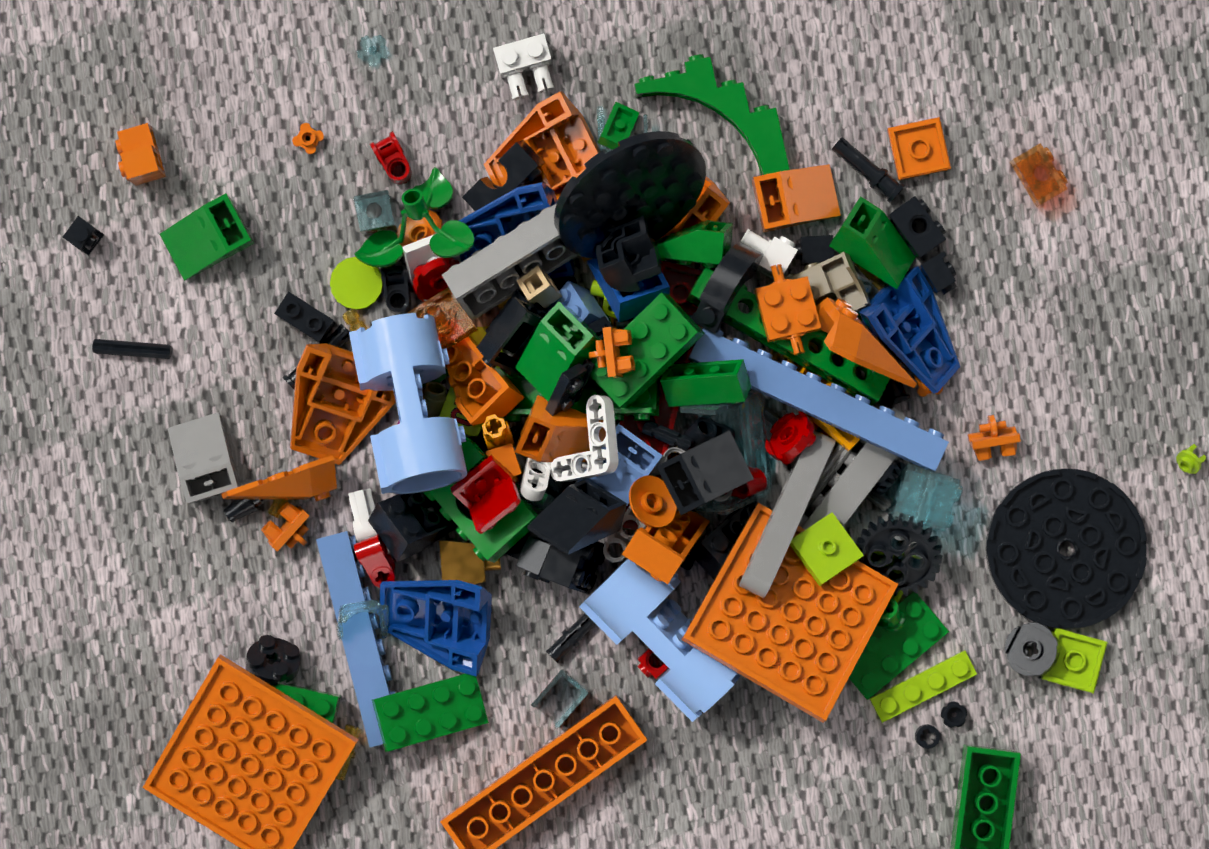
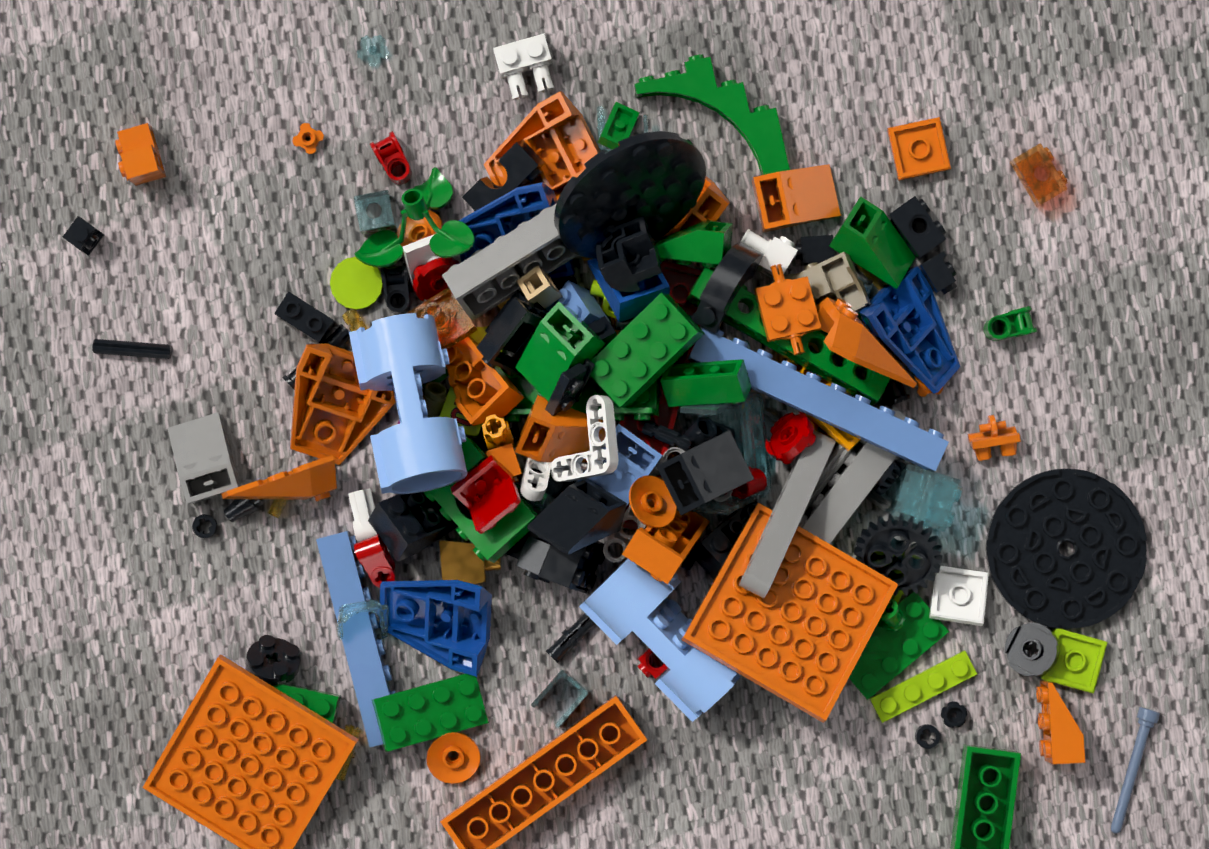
green slope [160,193,255,281] -> none
orange hips [261,502,310,552] -> none
orange hips [589,327,635,378] -> none
lime plate [790,512,864,586] -> none
black pin [831,137,905,203] -> none
lime plate [1176,444,1206,474] -> none
none -> black bush [192,514,218,538]
none -> orange dish [427,732,480,784]
none -> white plate [929,566,989,626]
none -> green piece [983,306,1038,341]
none -> orange slope [1036,680,1085,764]
none -> sand blue piece [1111,707,1160,834]

